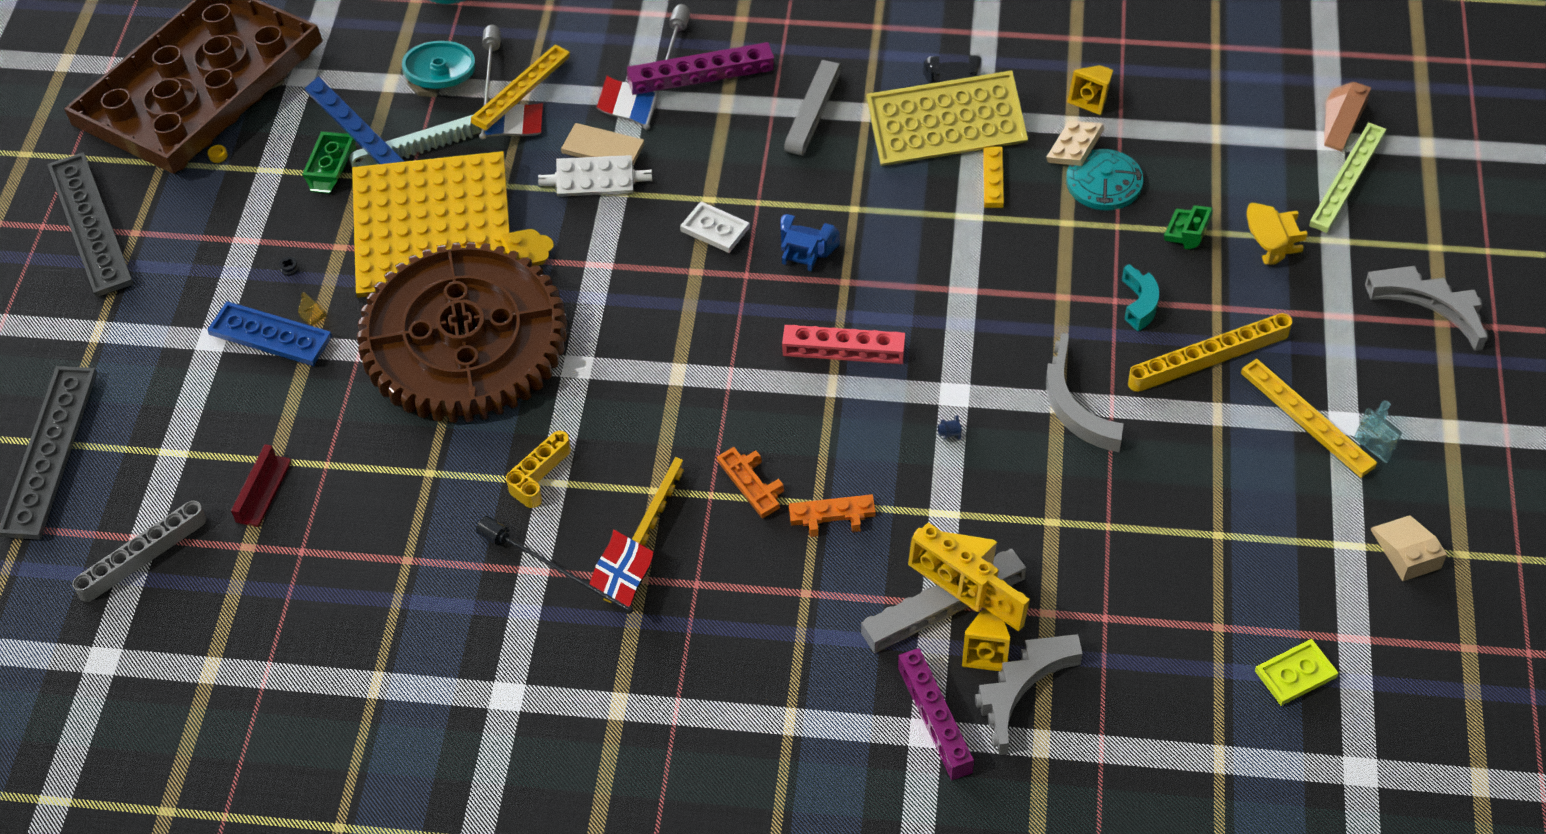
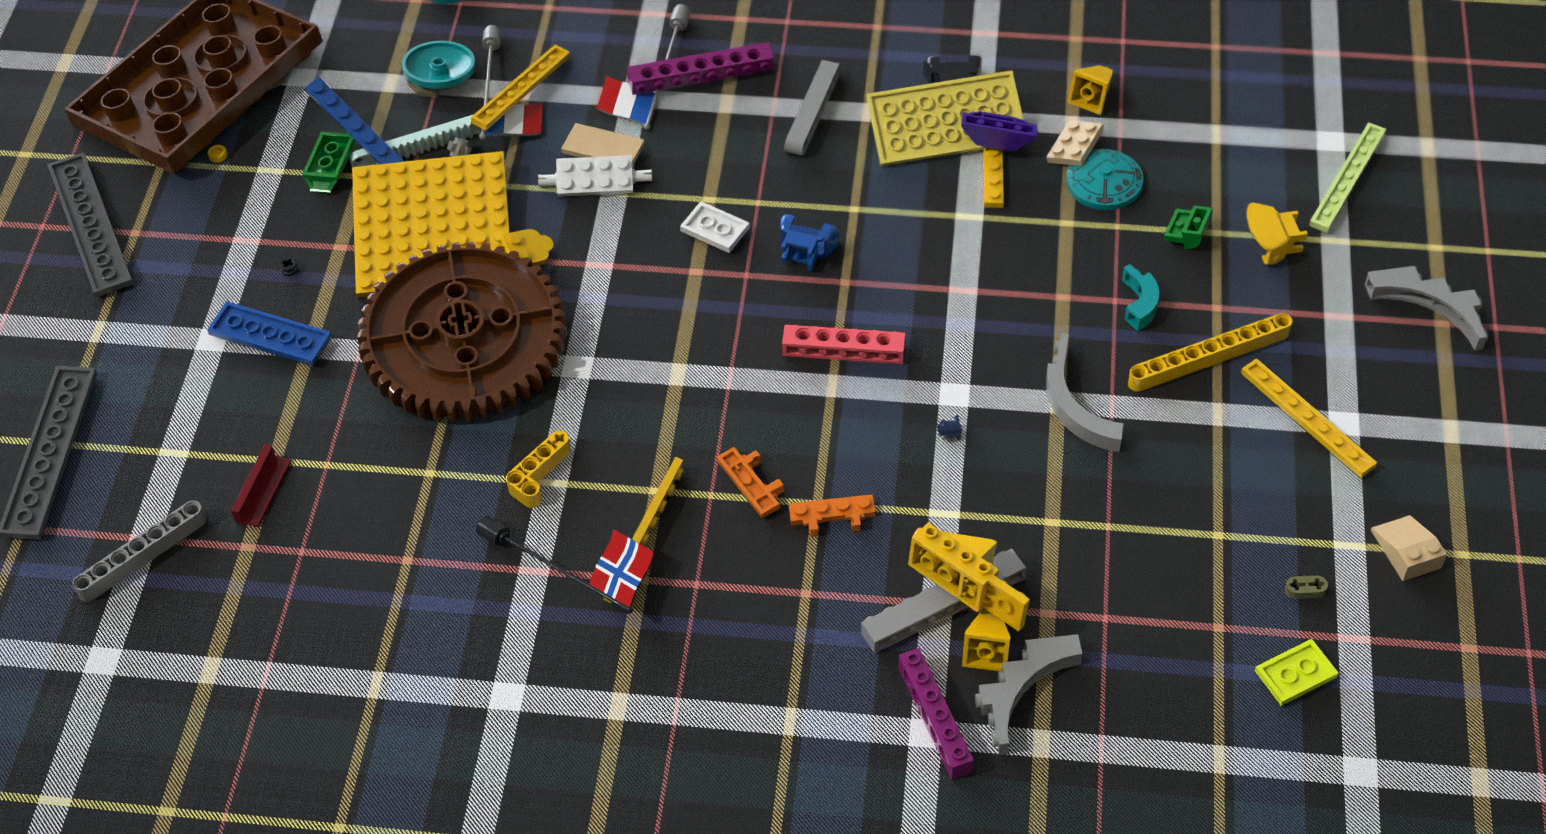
clear yellow tile [298,292,327,326] -> none
nougat wedge [1324,82,1371,152] -> none
clear light blue plate [1354,400,1402,463] -> none
none -> light grey gear [447,137,472,157]
none -> dark purple wedge [961,111,1037,151]
none -> olive beam [1285,575,1328,599]

